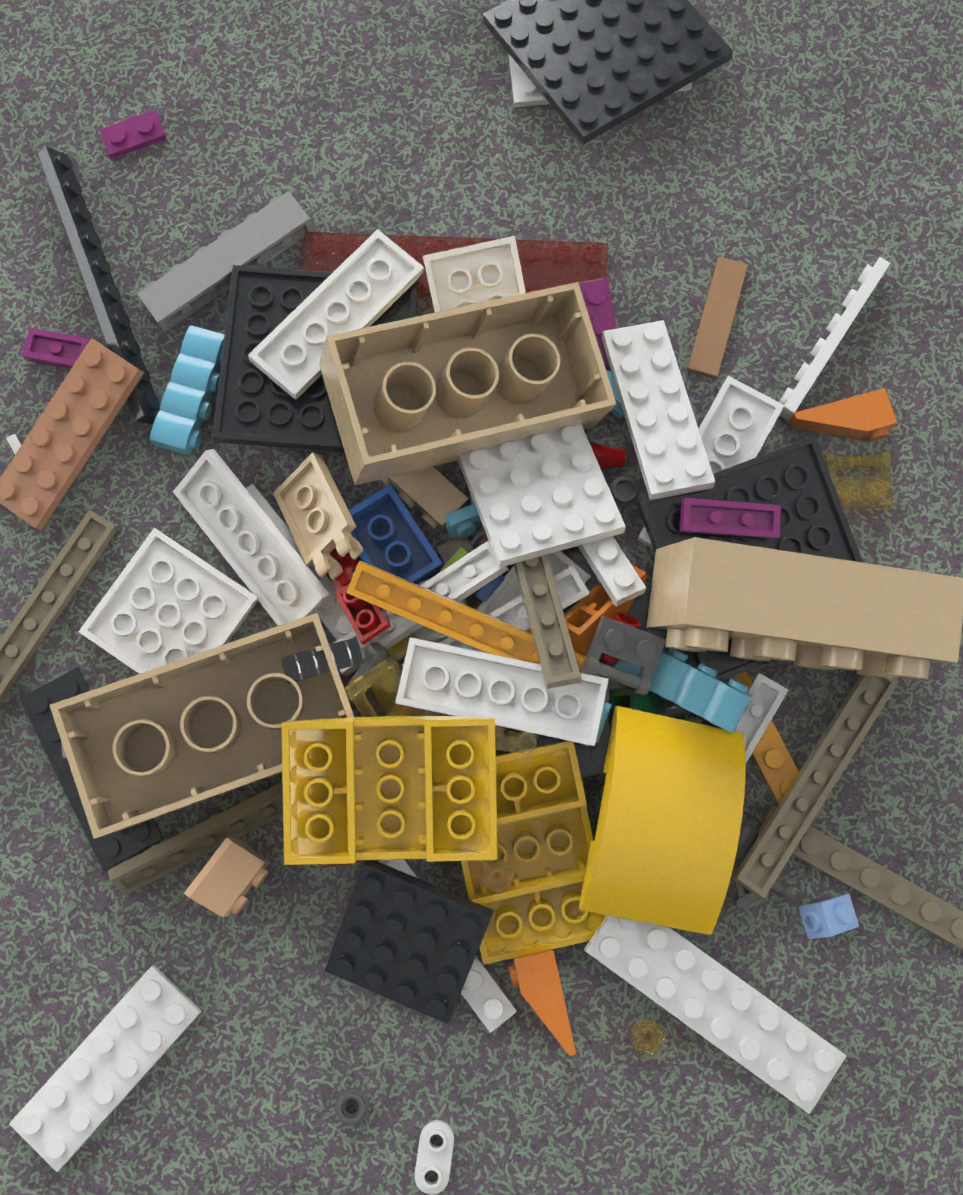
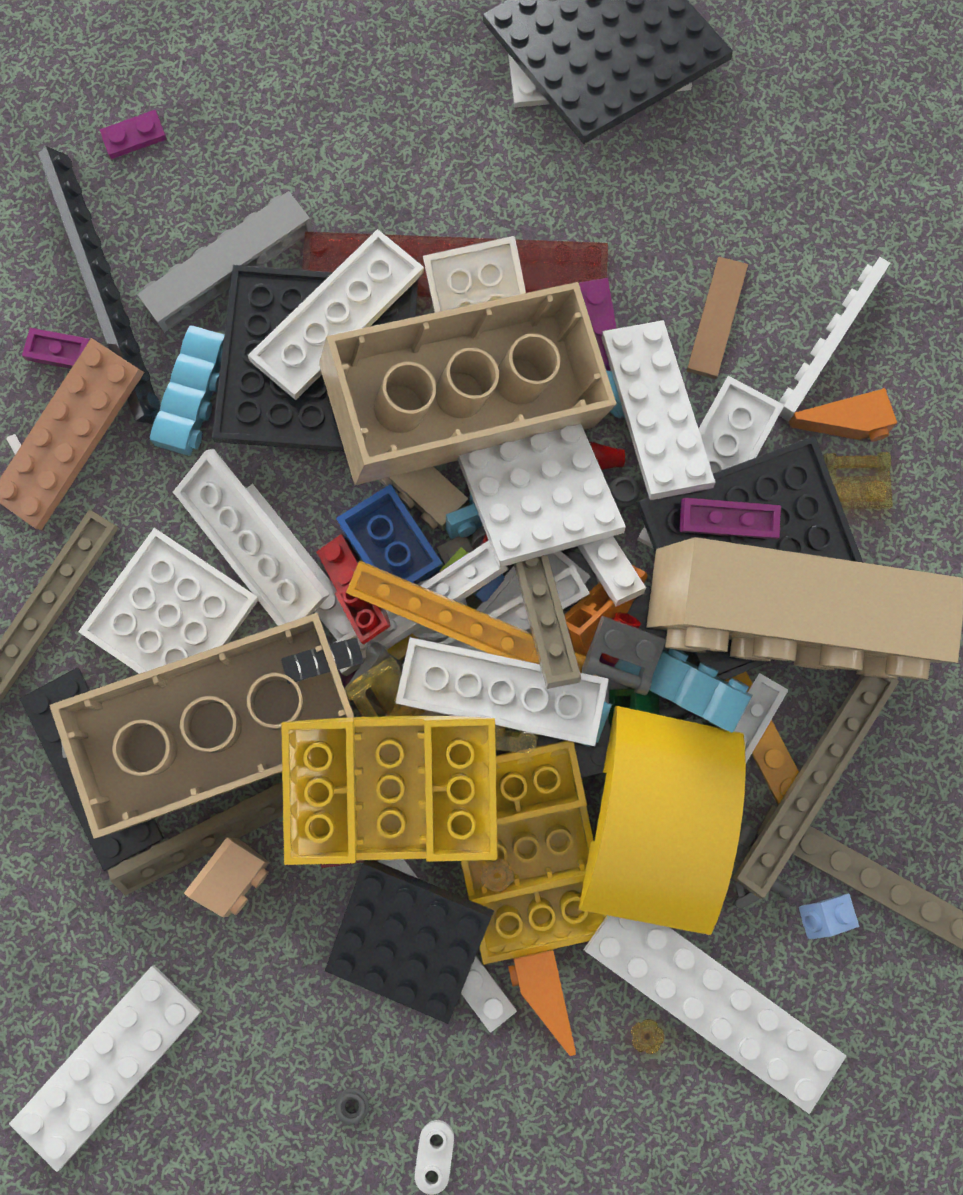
tan tile [273,452,363,580] -> none

